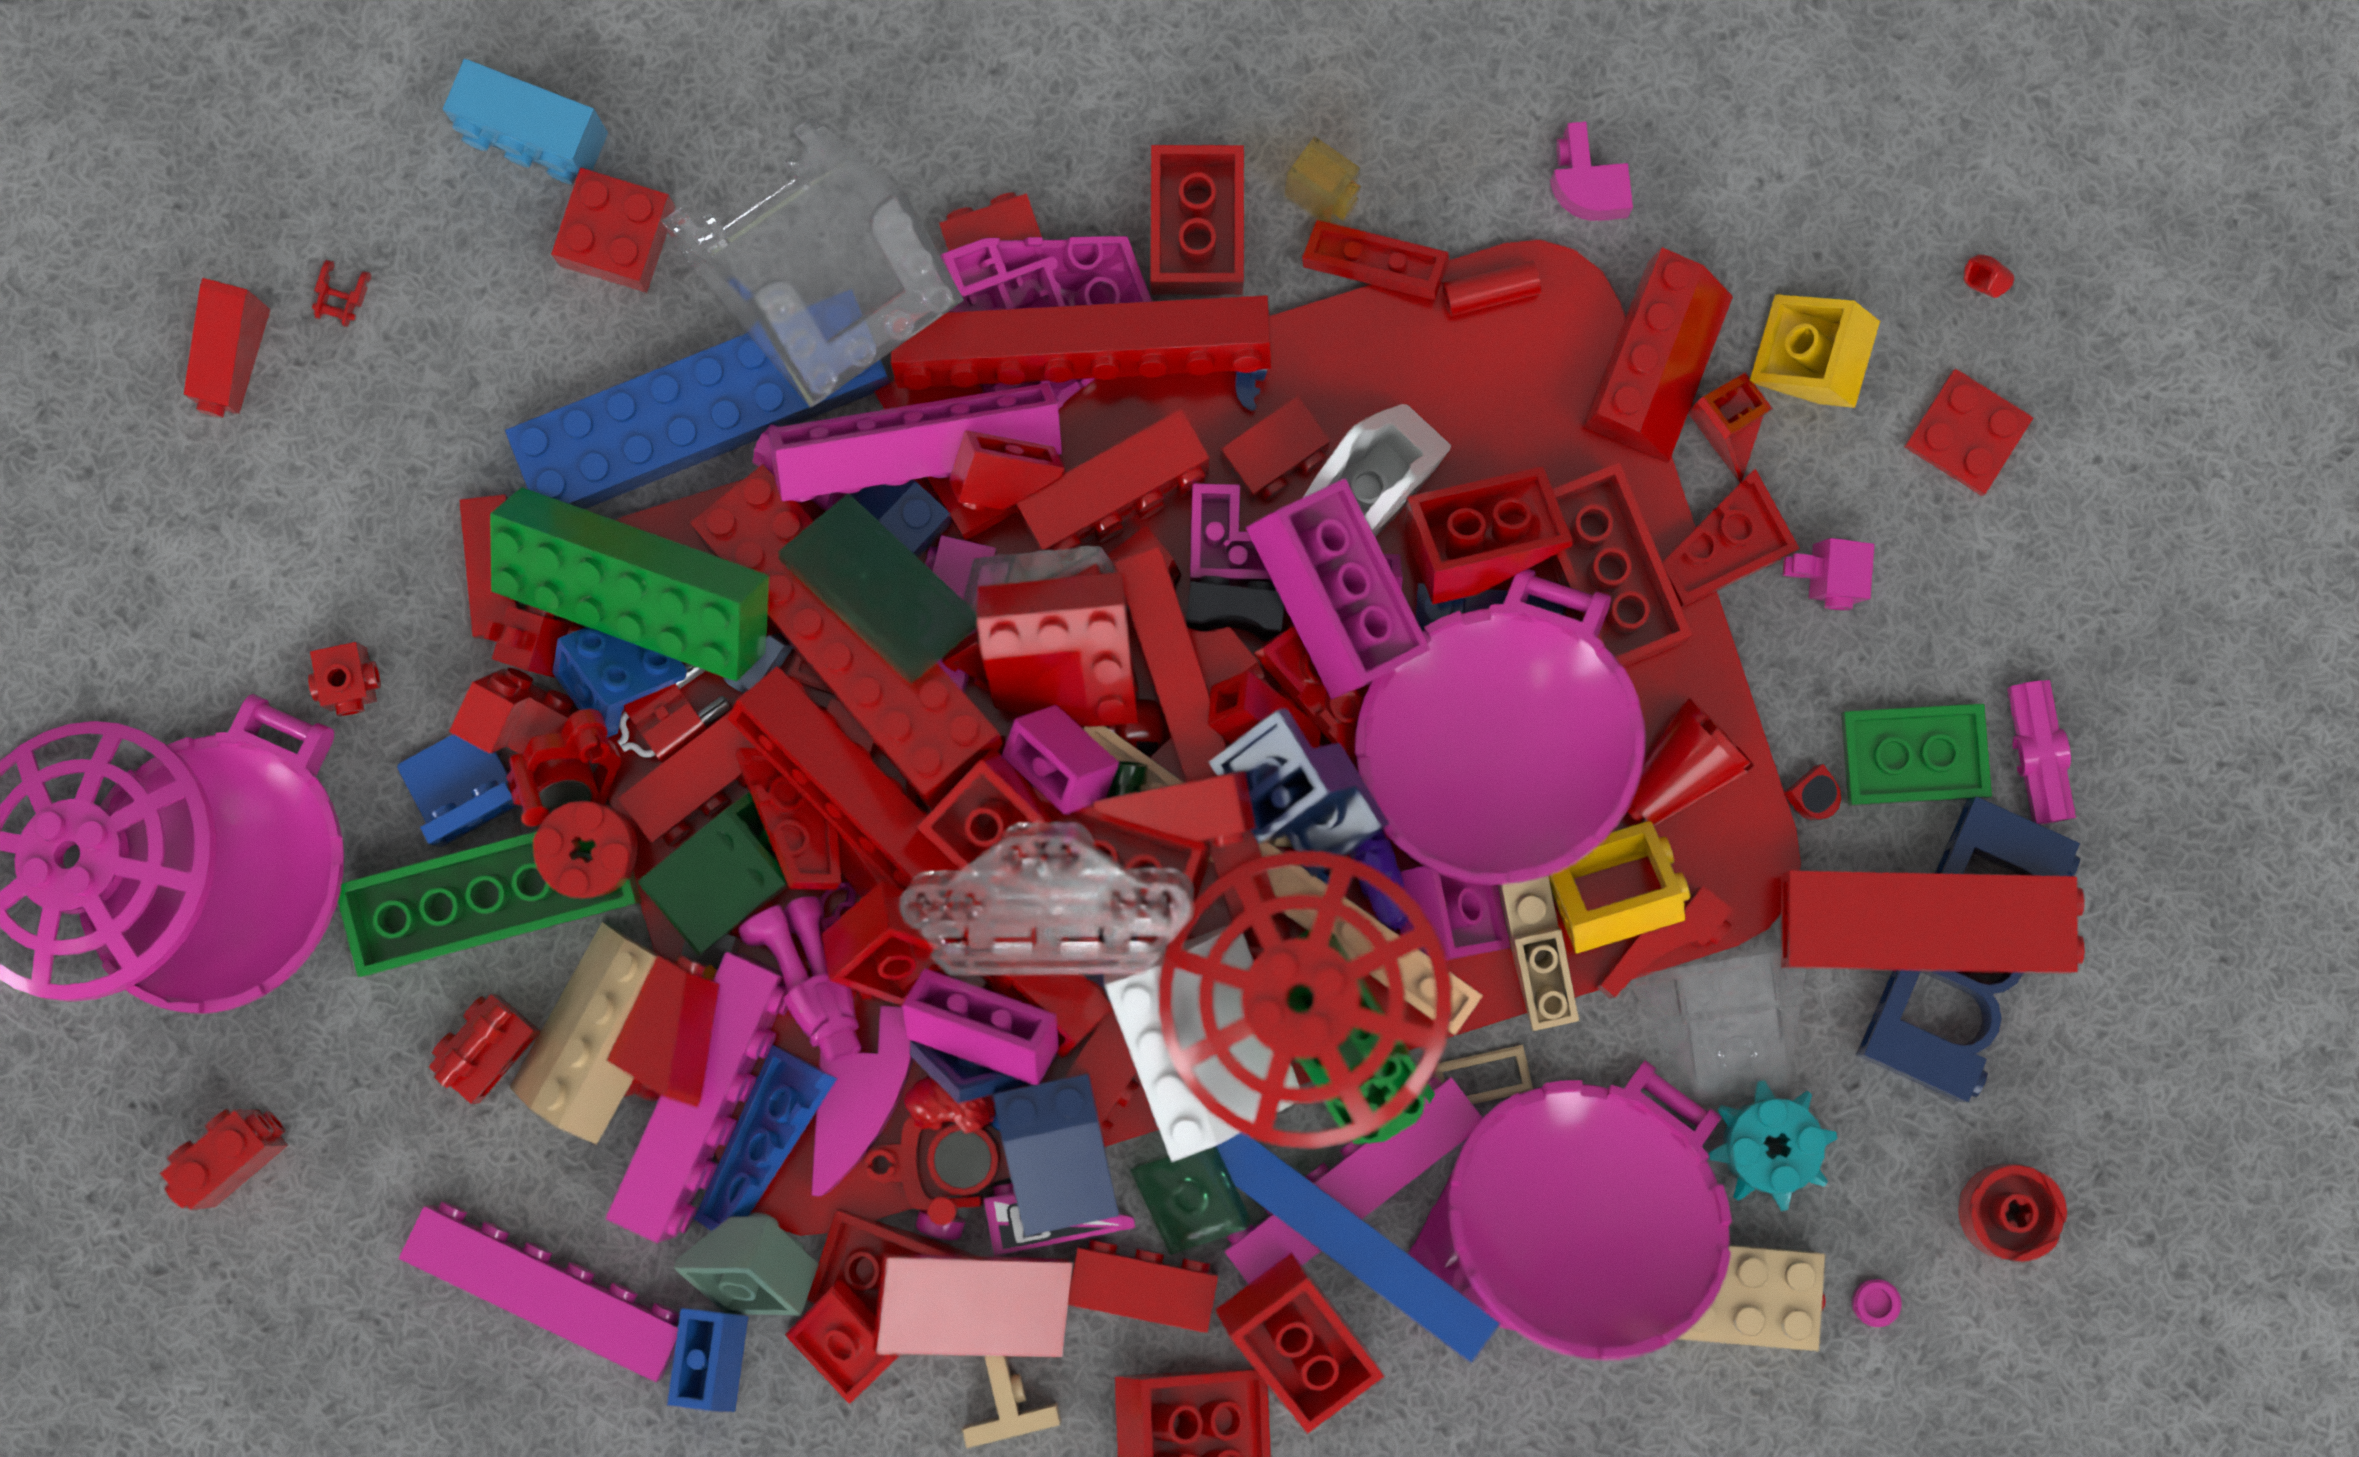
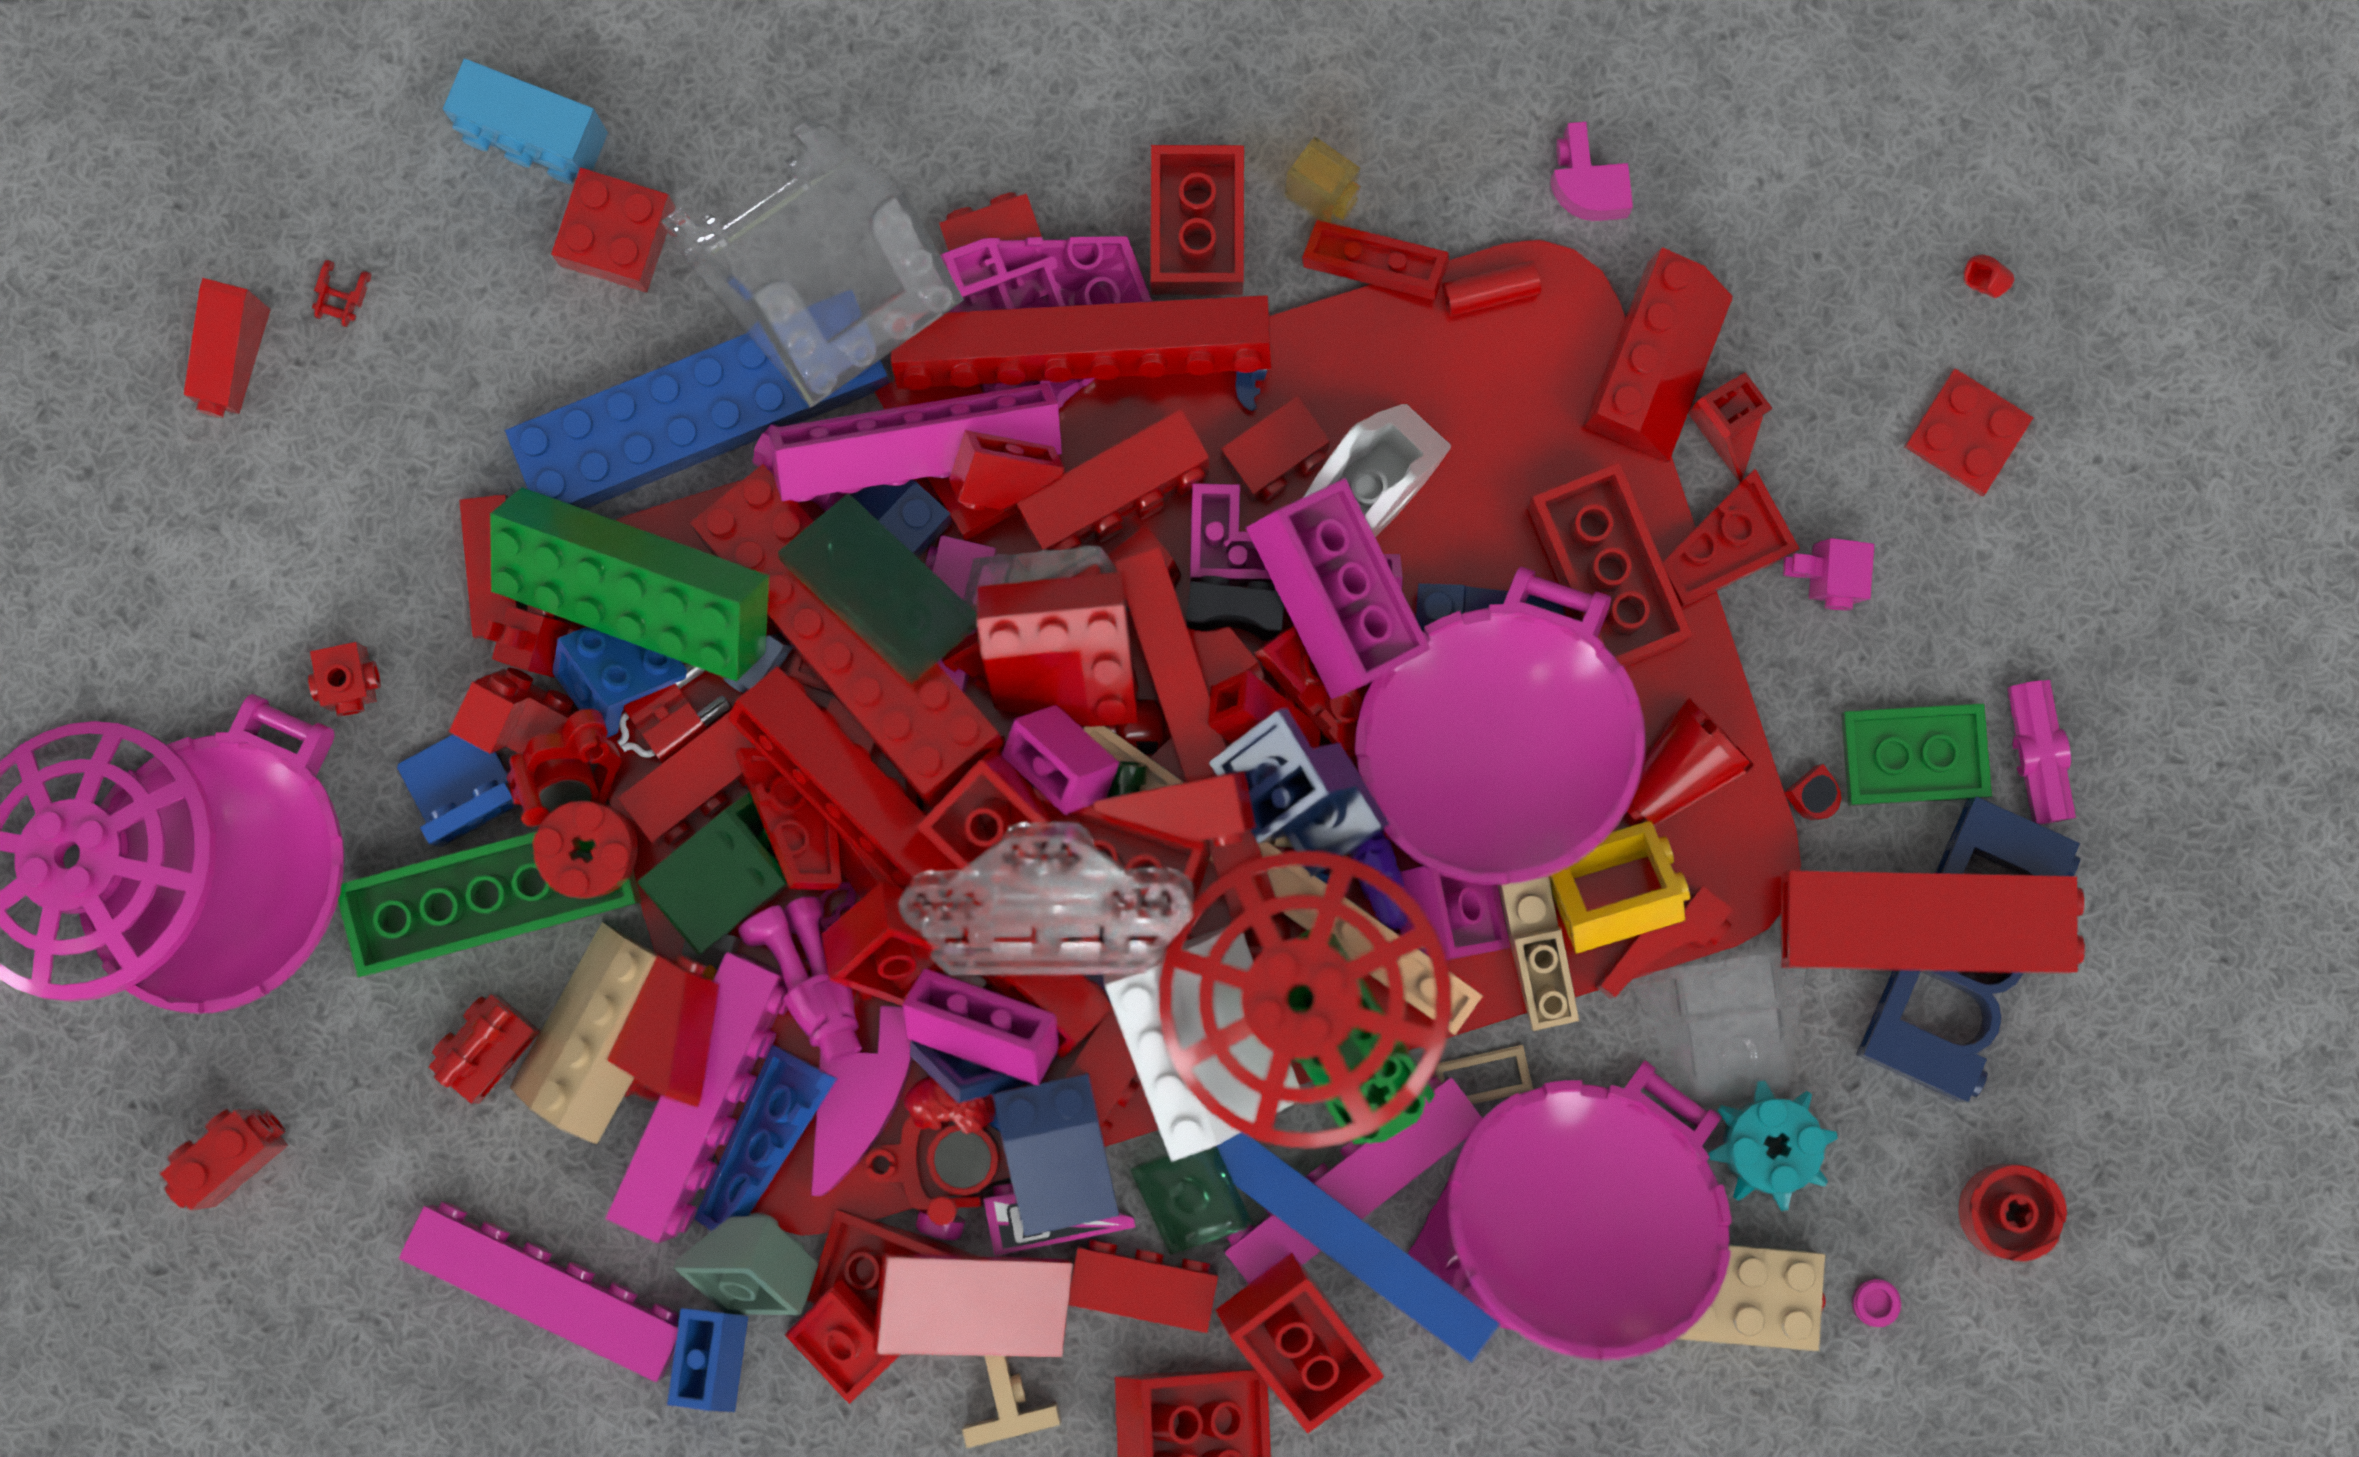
red slope [1405,466,1573,605] -> none
yellow slope [1750,294,1880,408] -> none

